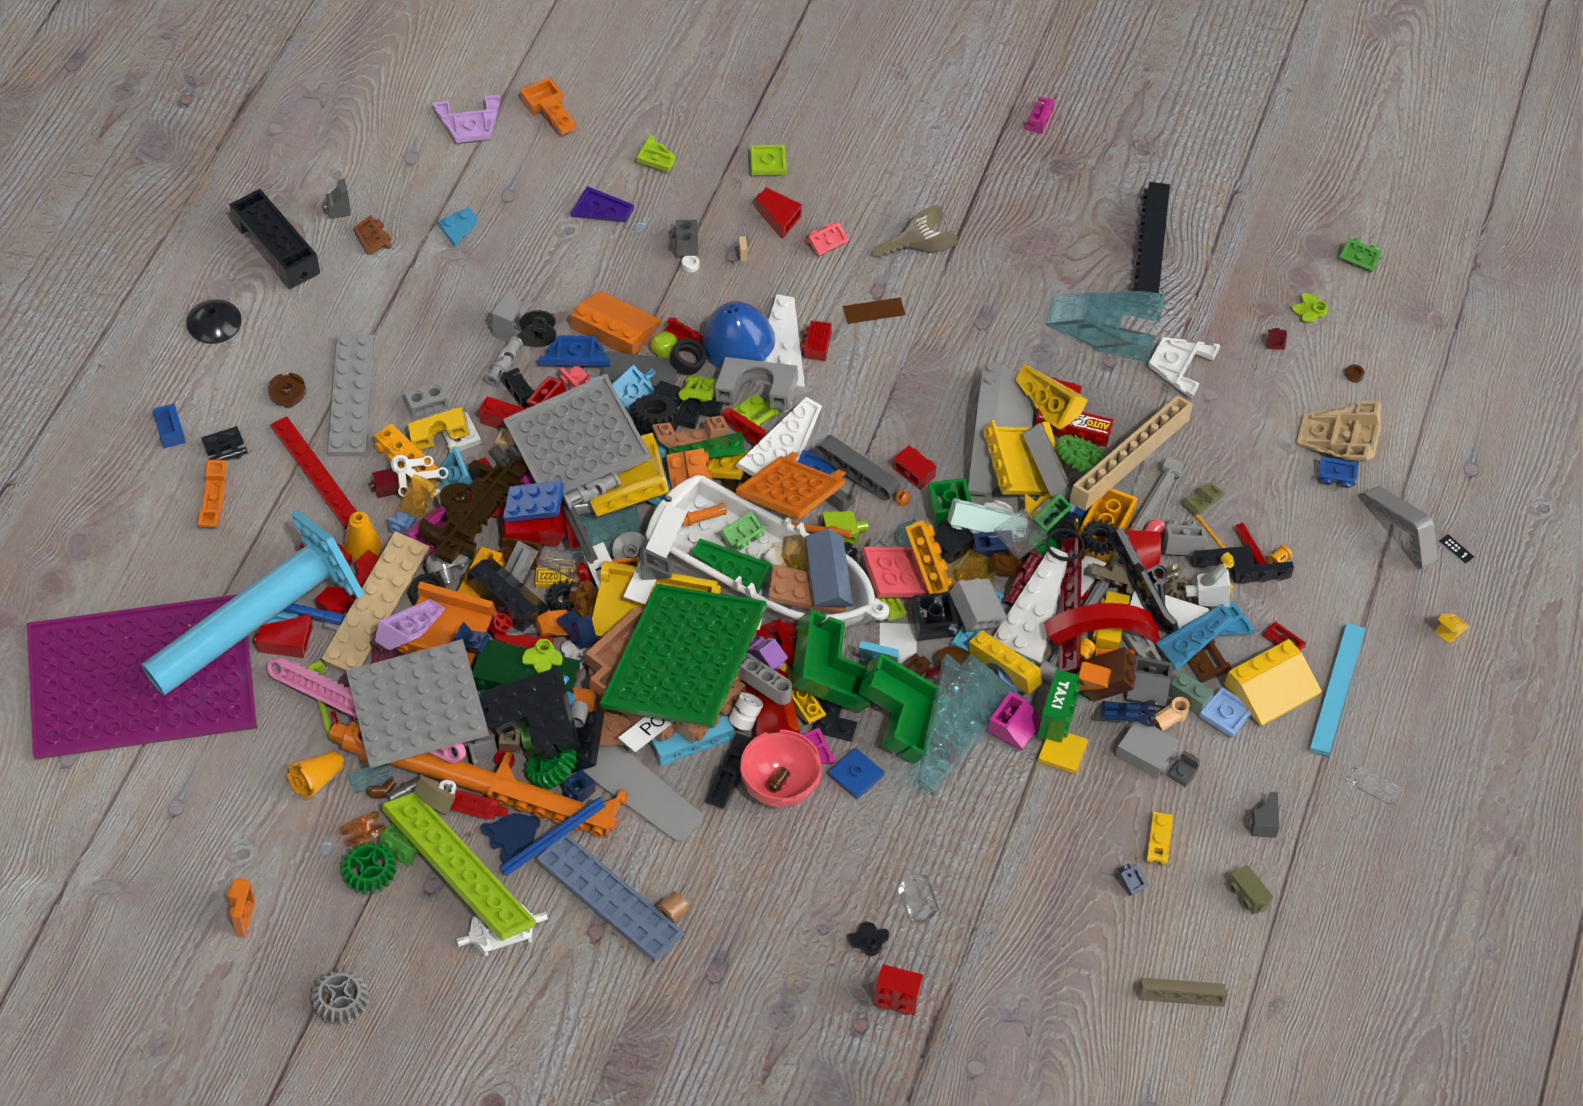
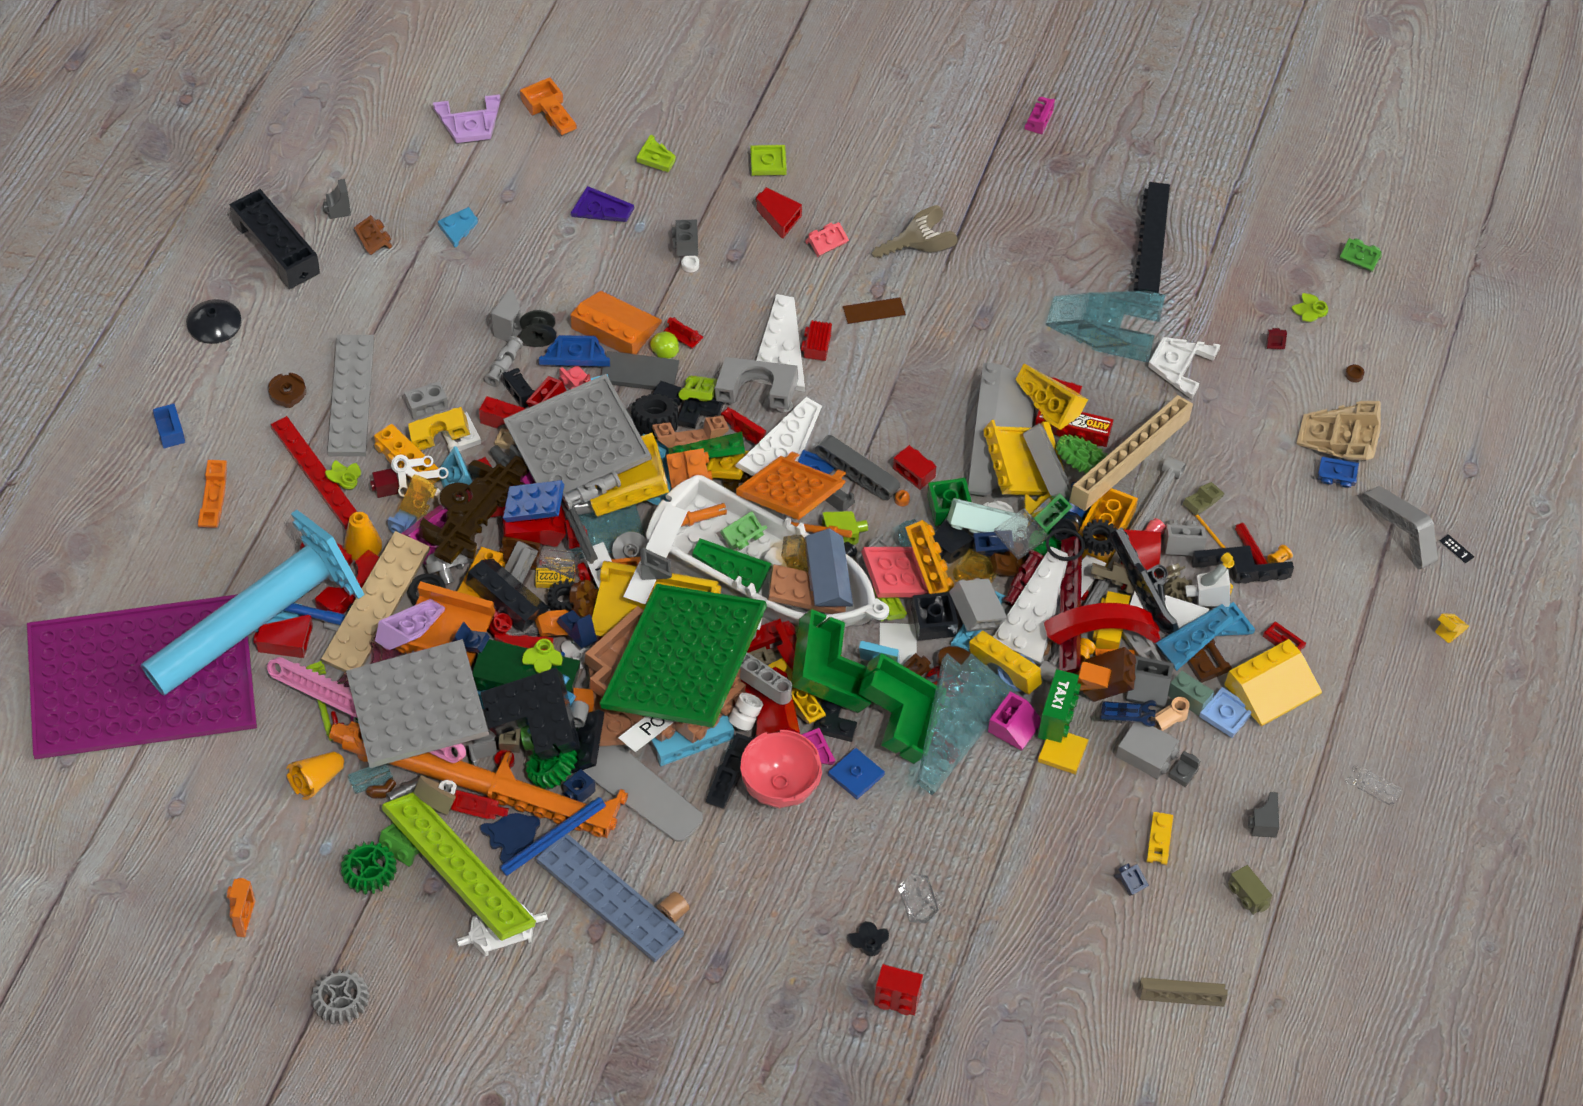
black plate [201,426,248,460] -> none
clear orange wheel [339,811,386,847] -> none
dark azure plate [612,364,656,417] -> none
black tyre [670,338,707,374] -> none
blue piece [703,301,775,368] -> none
lime plate [733,394,780,426] -> none
tan tile [739,236,748,262] -> none
medium lavender arch [747,636,788,670] -> none
reddish brown pin [767,766,790,793] -> none
medium azure tile [1310,623,1366,757] -> none
none -> lime plate [325,460,361,489]

